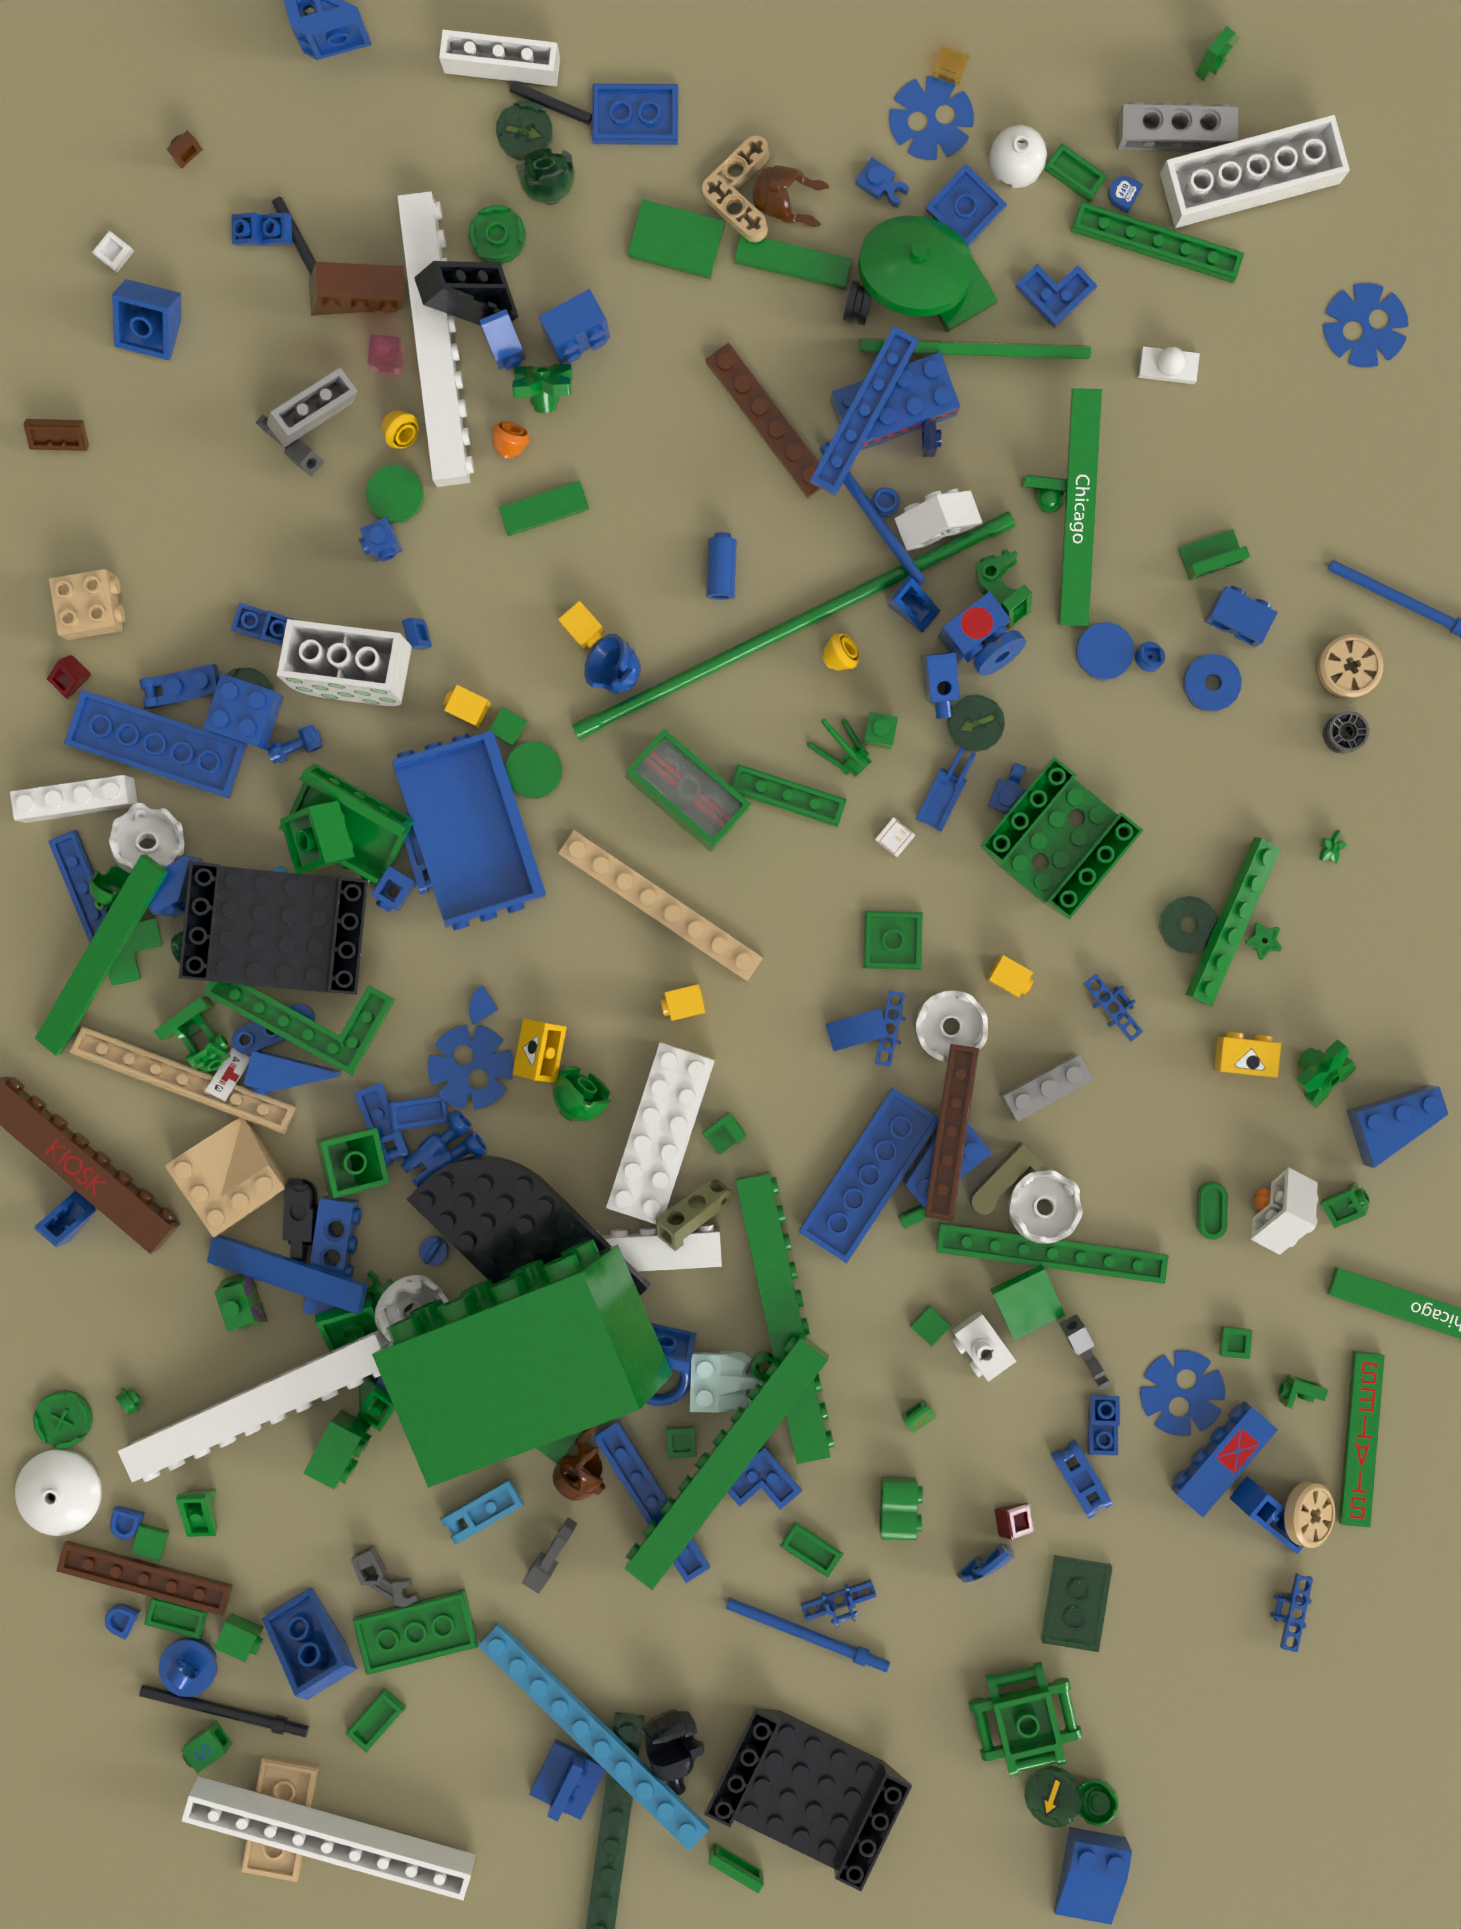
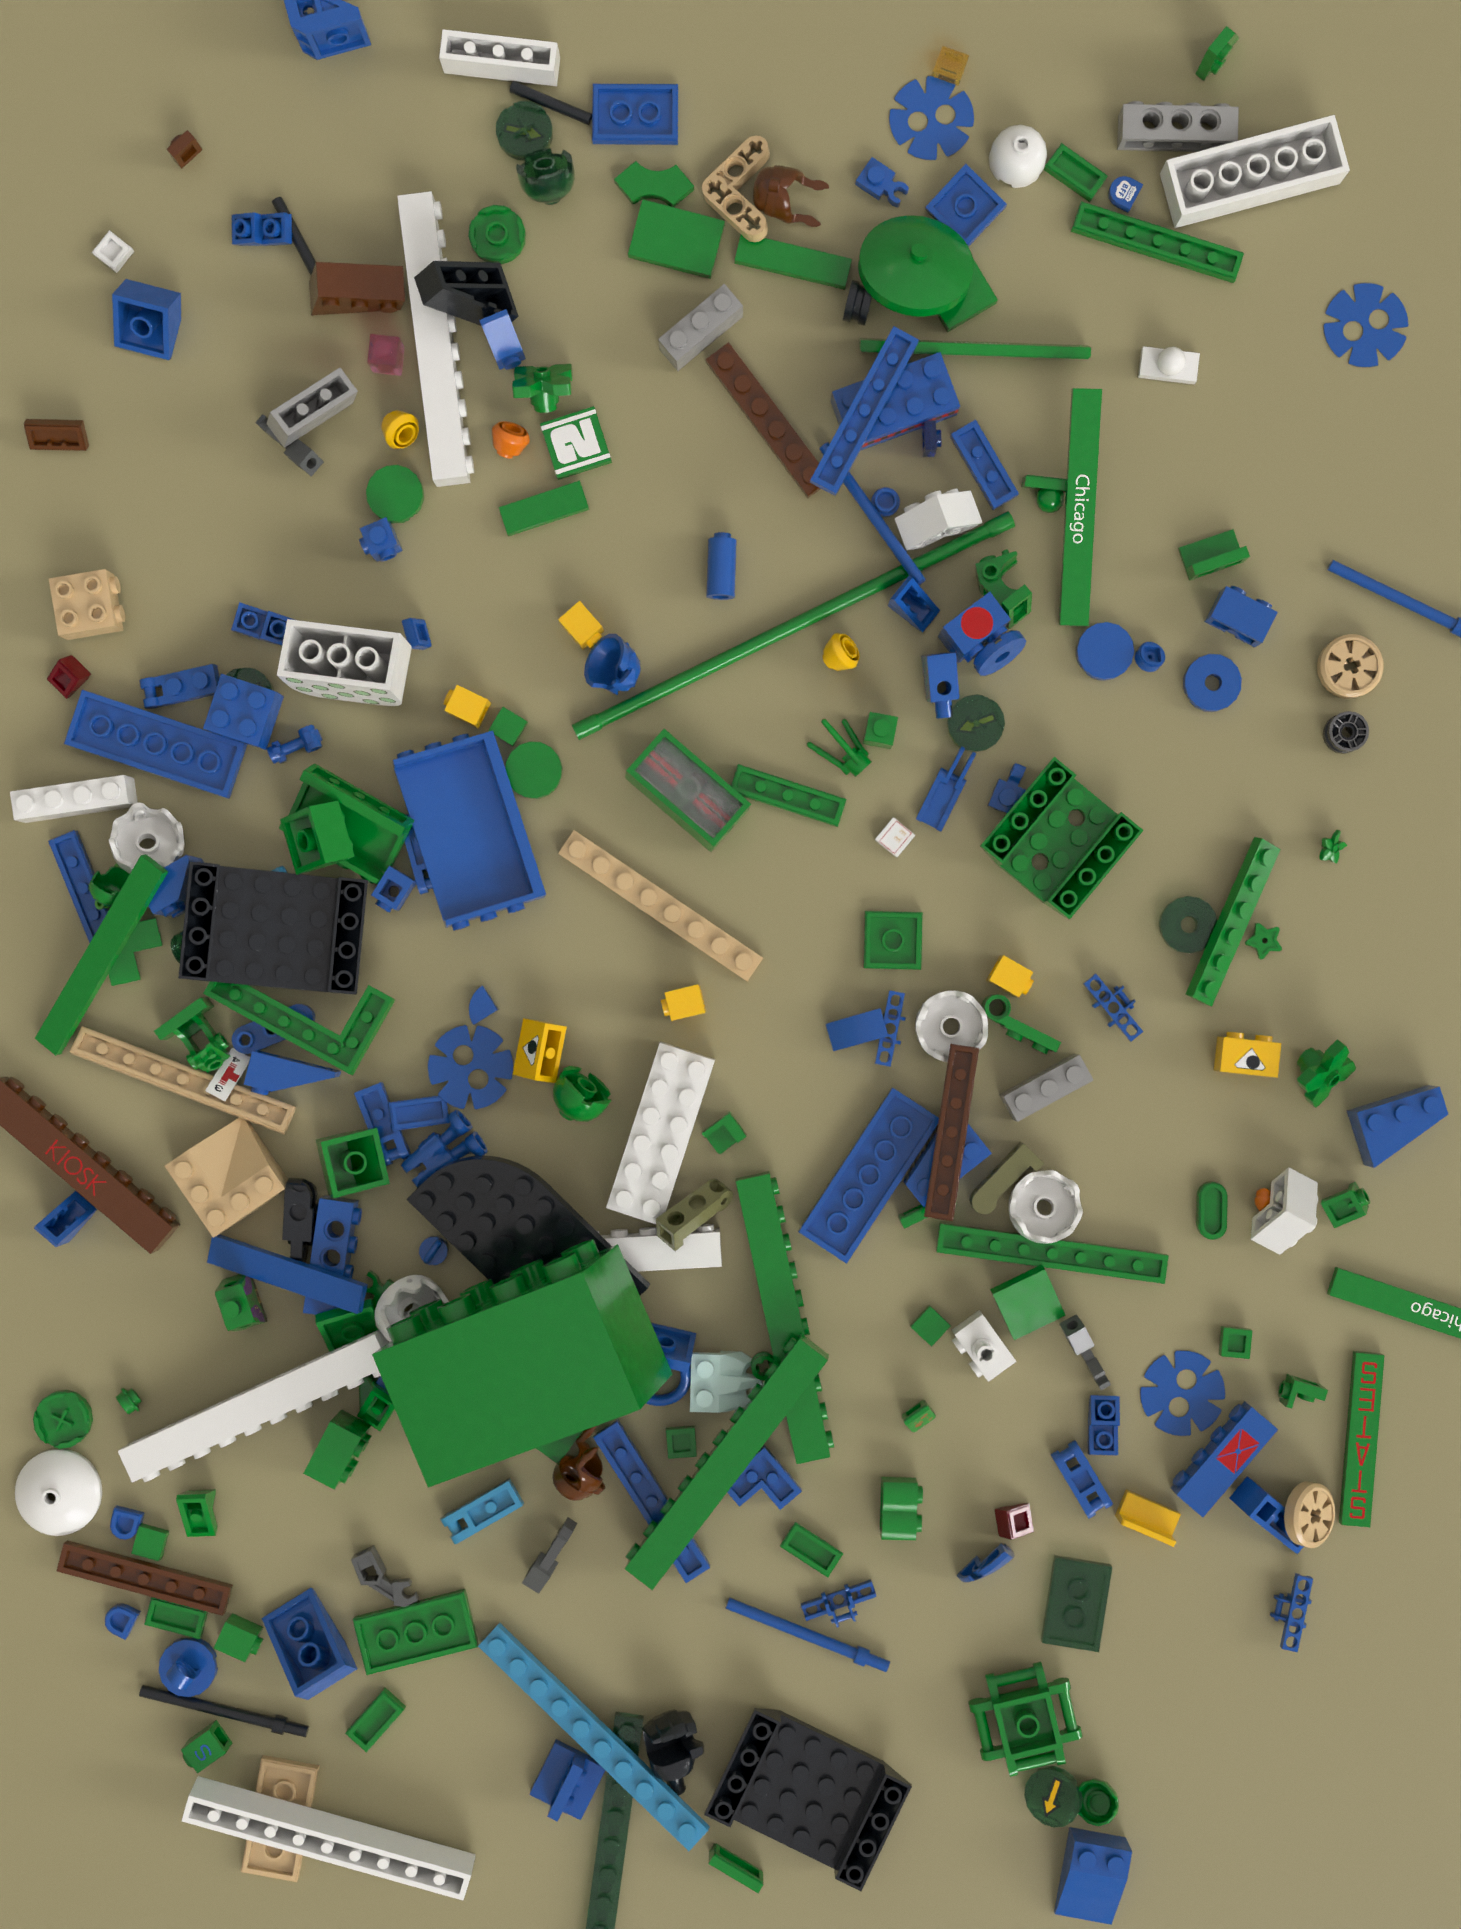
blue brick [539,289,610,364] -> none
blue plate [1015,264,1097,328] -> none
none -> tile [540,406,612,480]
none -> green tile [614,161,694,207]
none -> light grey brick [658,284,743,371]
none -> blue plate [950,420,1019,510]
none -> green plate [982,994,1061,1055]
none -> yellow panel [1115,1489,1181,1547]

